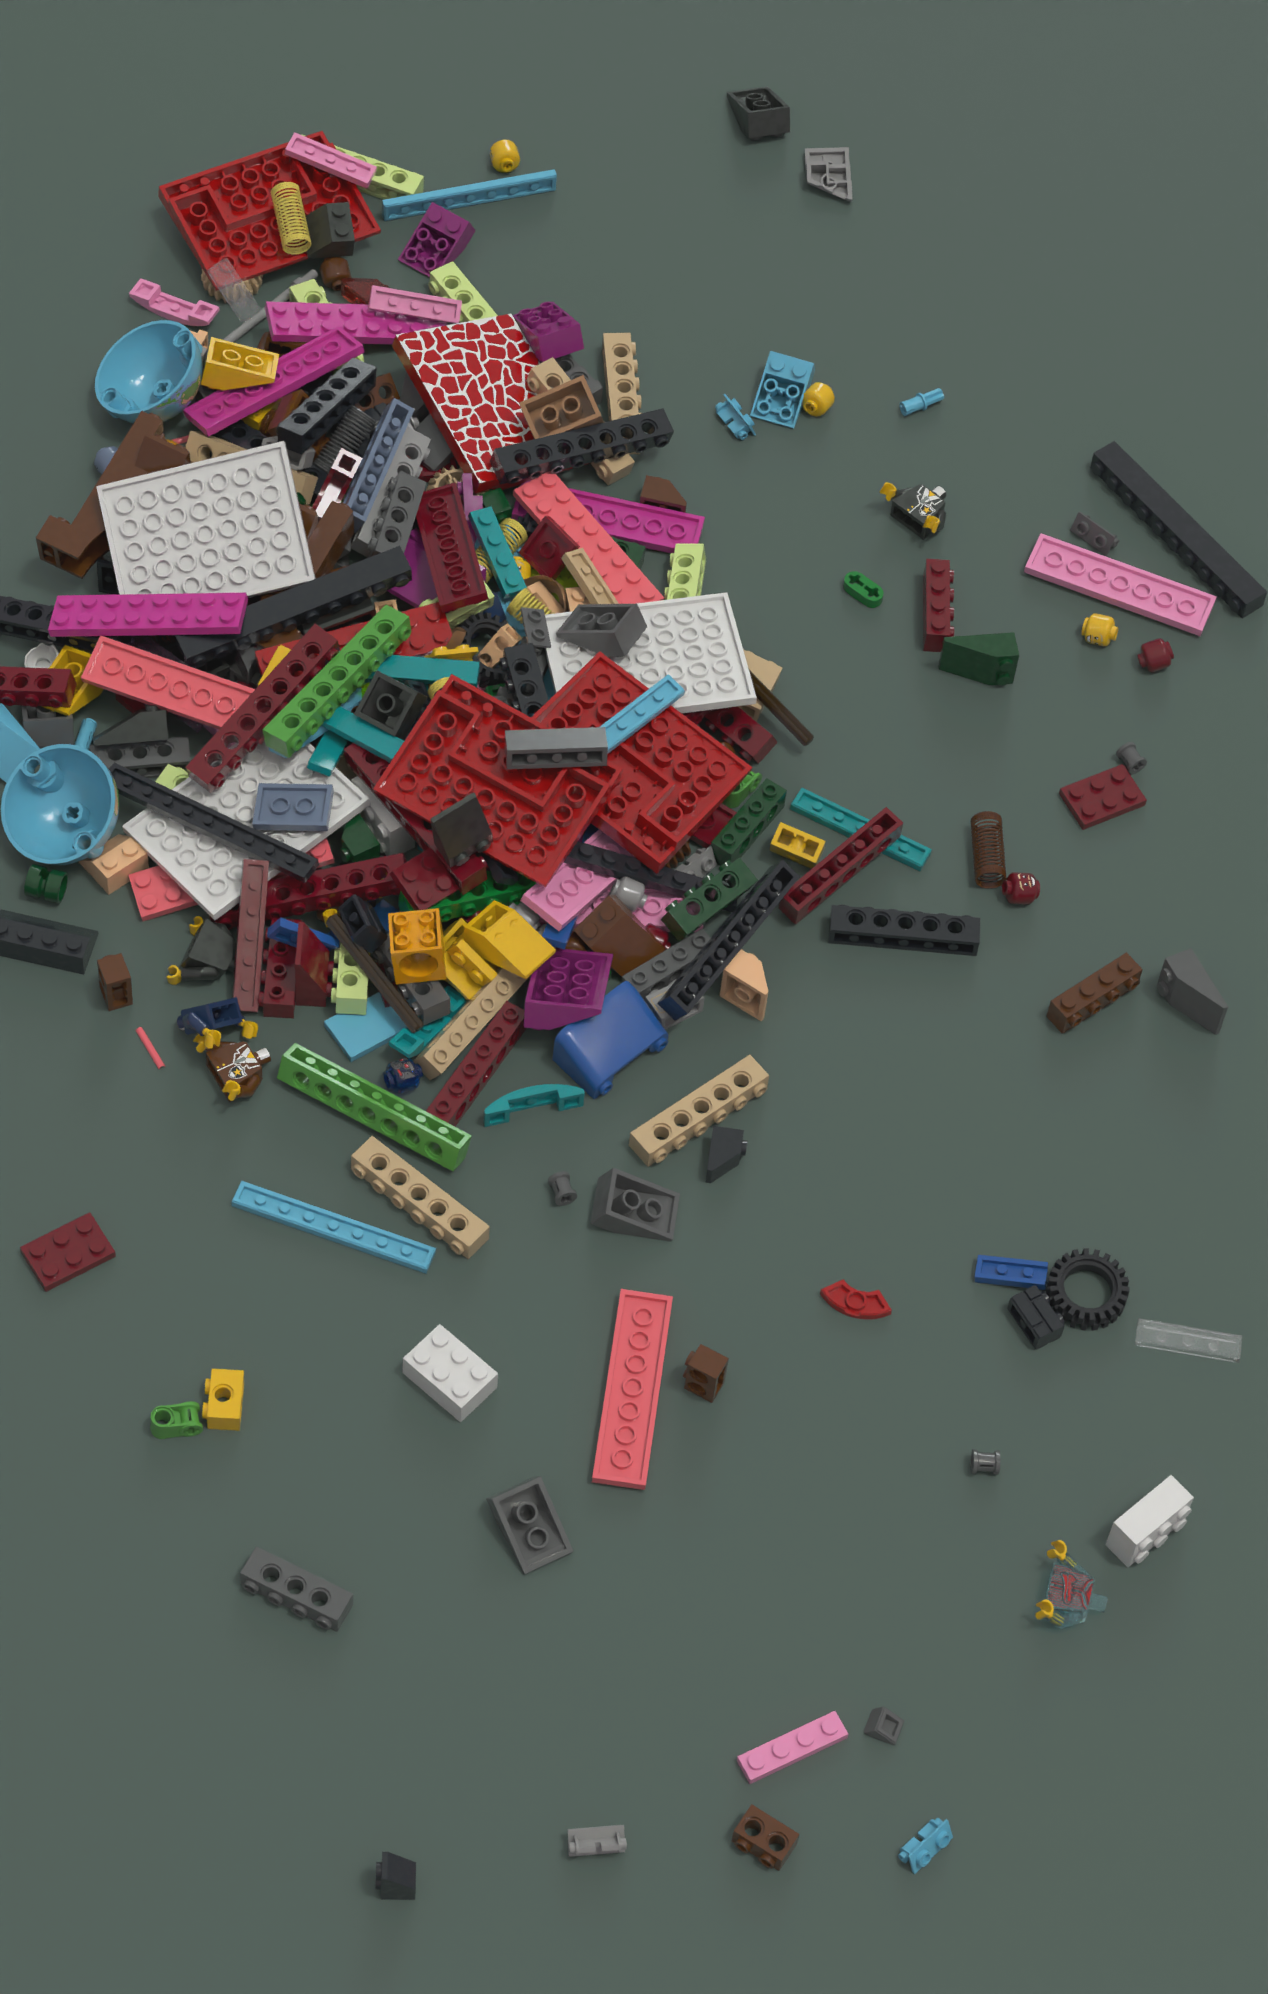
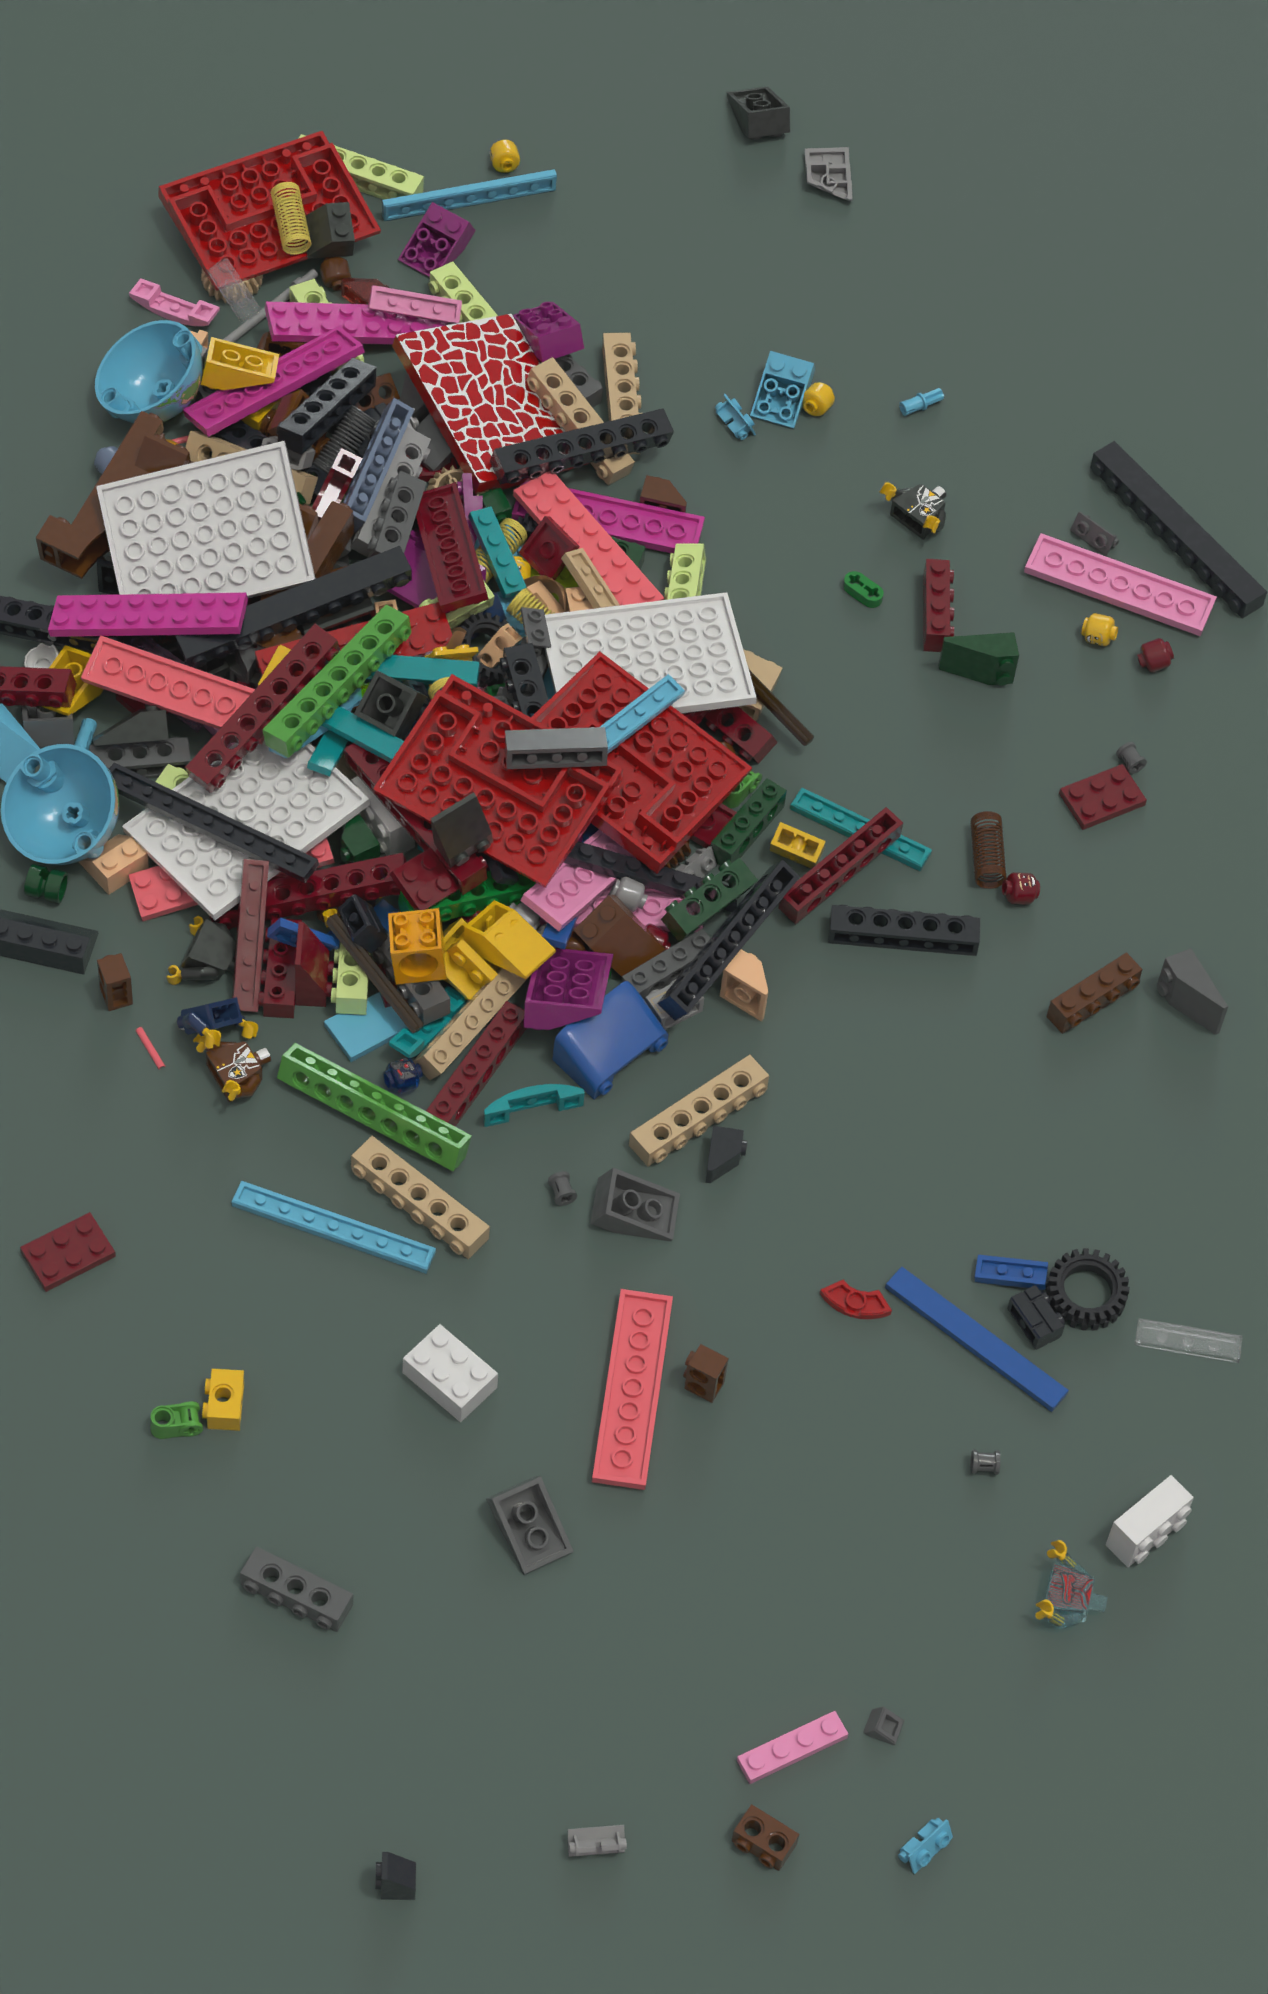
sand blue plate [252,783,334,831] -> none
bright pink plate [285,132,377,188] -> none
medium nougat brick [519,375,604,439] -> none
dark grey slope [556,604,647,657] -> none
none -> blue tile [885,1267,1069,1412]

